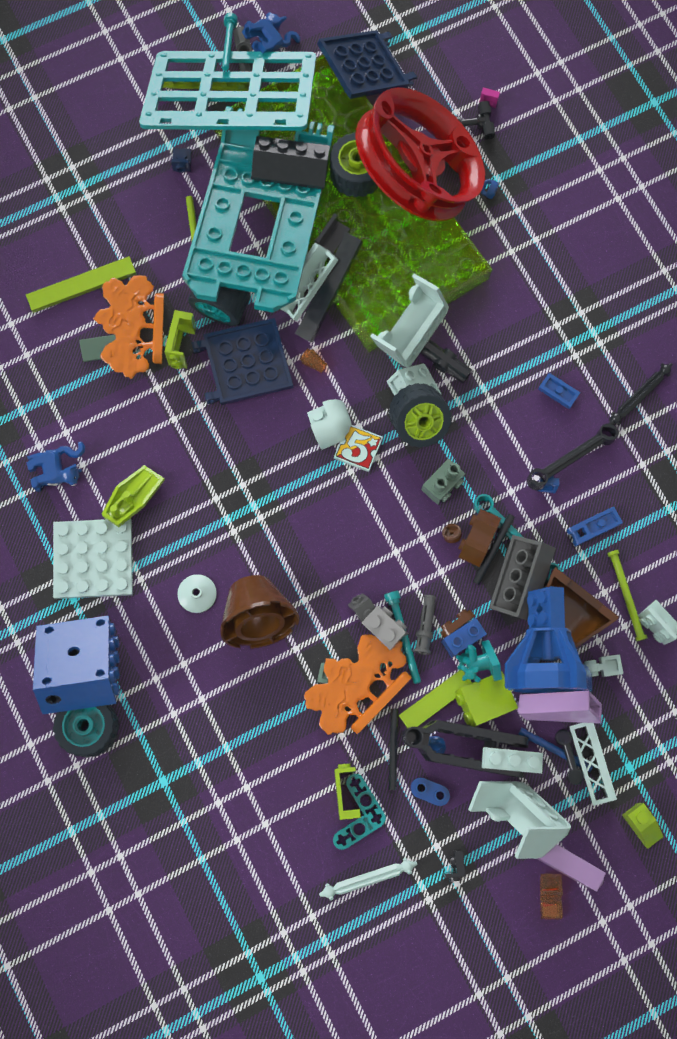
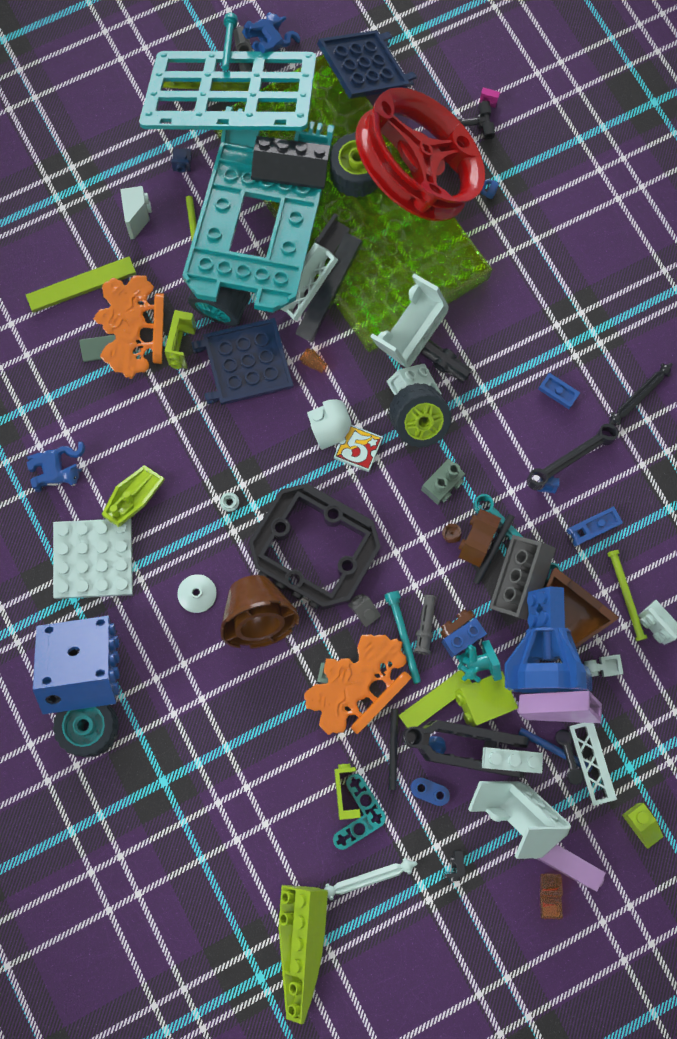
light grey bracket [362,605,409,650] -> none
none -> light aqua slope [120,186,152,239]
none -> light aqua plate [220,492,239,512]
none -> black panel [249,483,381,610]
none -> lime wedge [278,885,328,1024]

